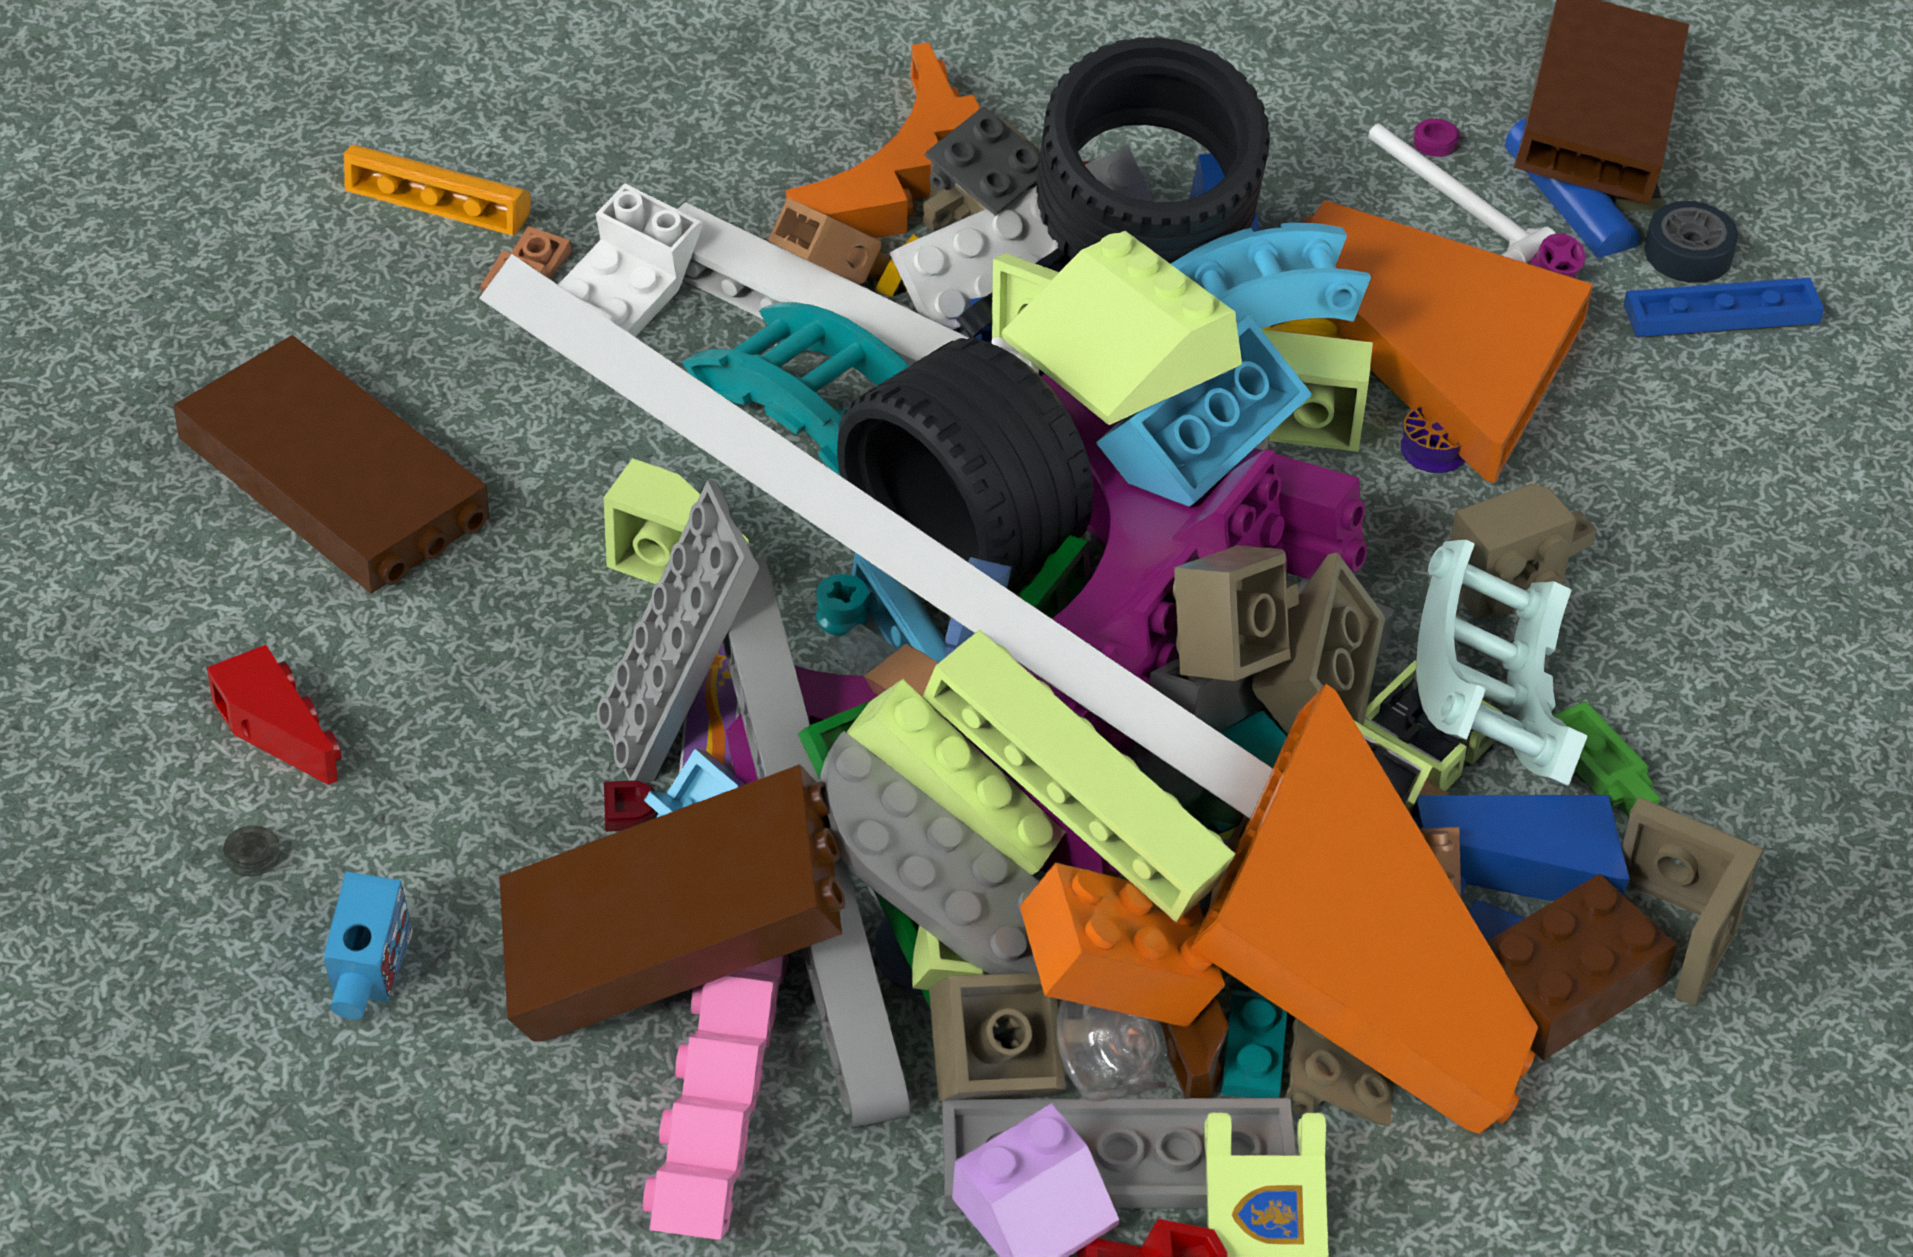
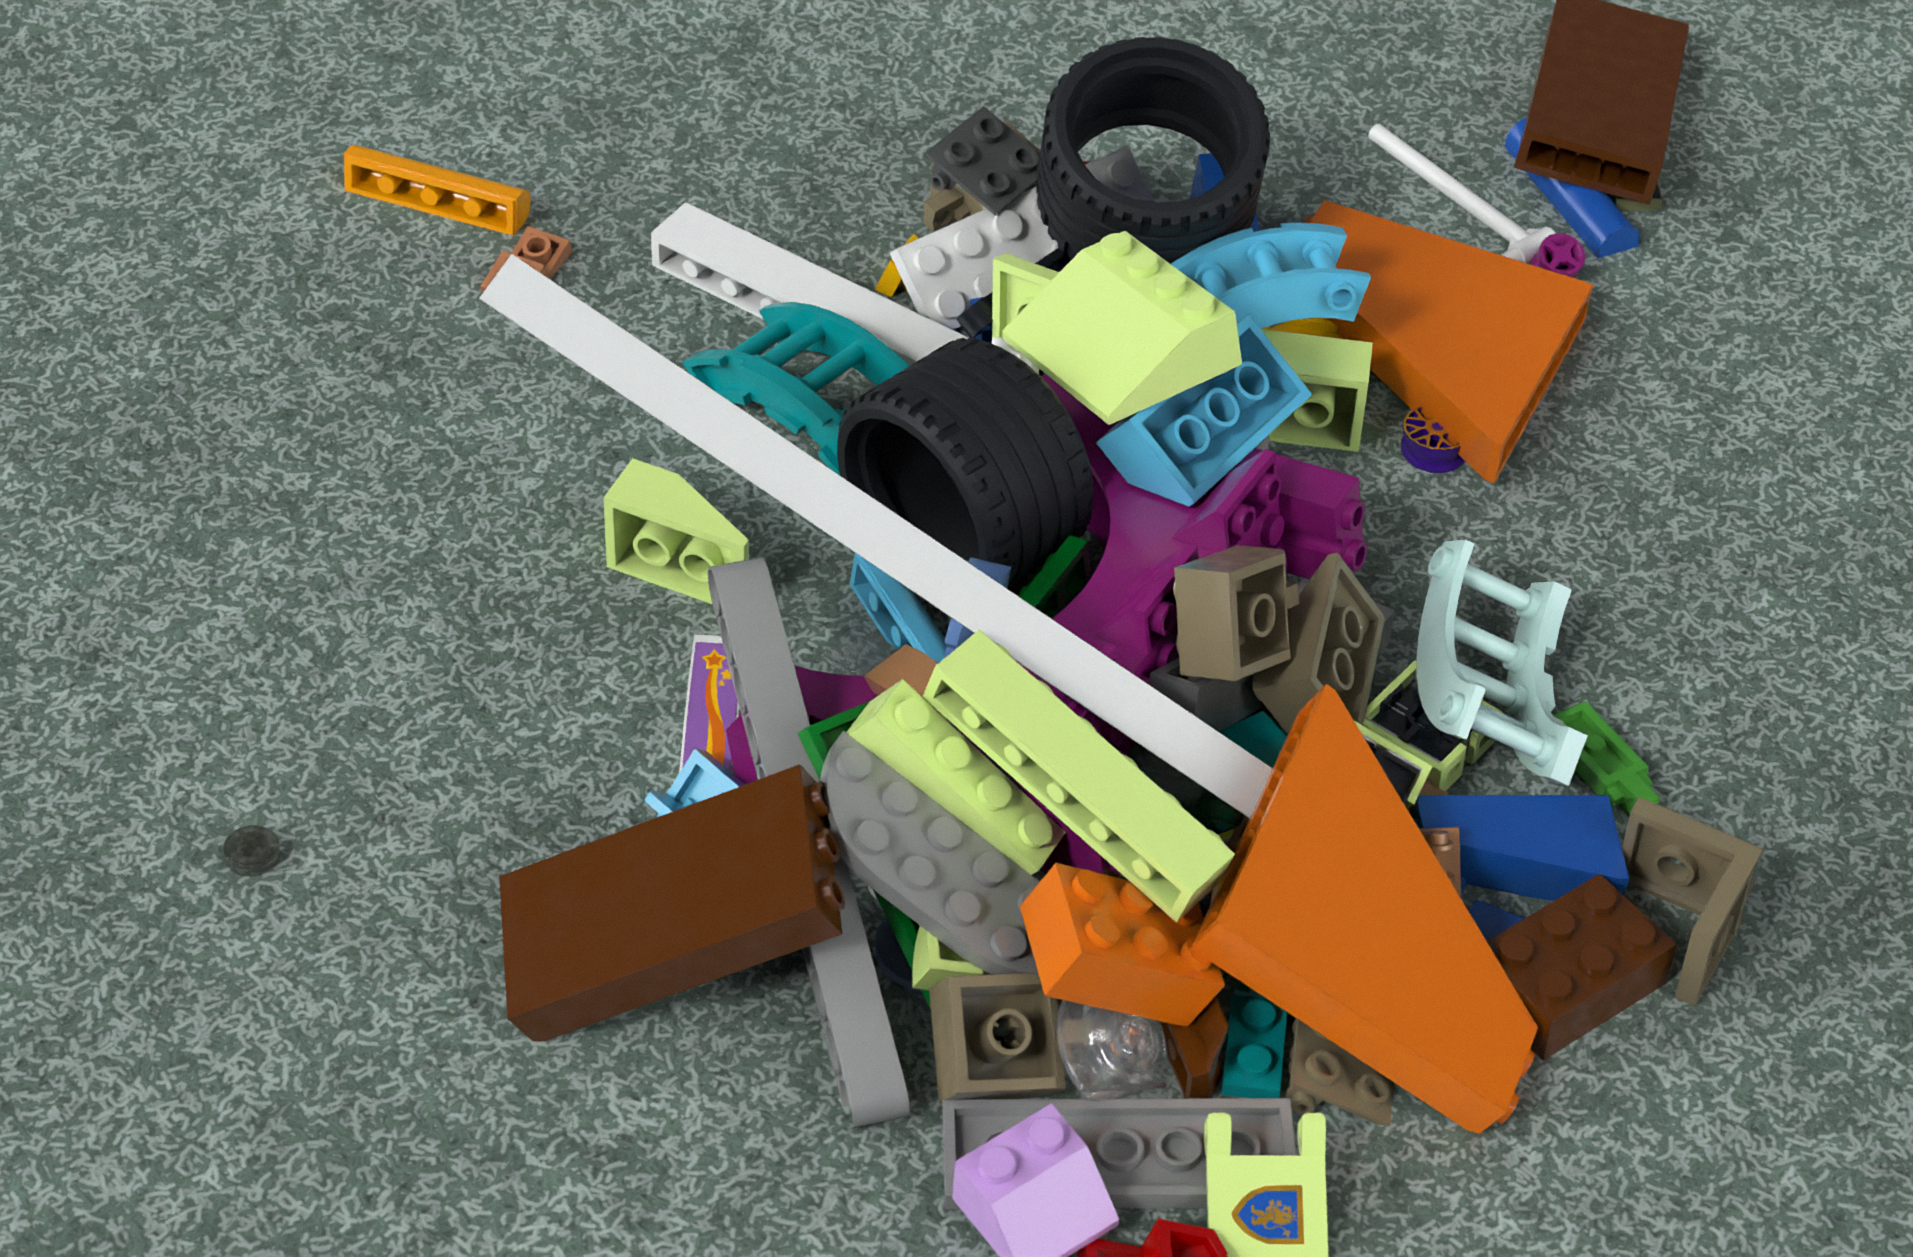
reddish brown brick [173,335,489,594] -> none
red slope [207,644,342,785] -> none
dark azure torso [324,871,413,1020] -> none
white slope [558,183,702,337] -> none
light grey plate [597,480,759,783] -> none
dark red tile [604,781,658,832] -> none
bright pink brick [643,954,789,1240] -> none
medium nougat torso [768,198,890,285] -> none
orange arch [786,42,980,239] -> none
teal wheel [816,574,868,636] -> none
magenta tile [1413,118,1460,157] -> none
dark tan hinge [1450,484,1597,620] -> none
blue plate [1624,277,1824,337] -> none
black wheel [1644,201,1739,283] -> none

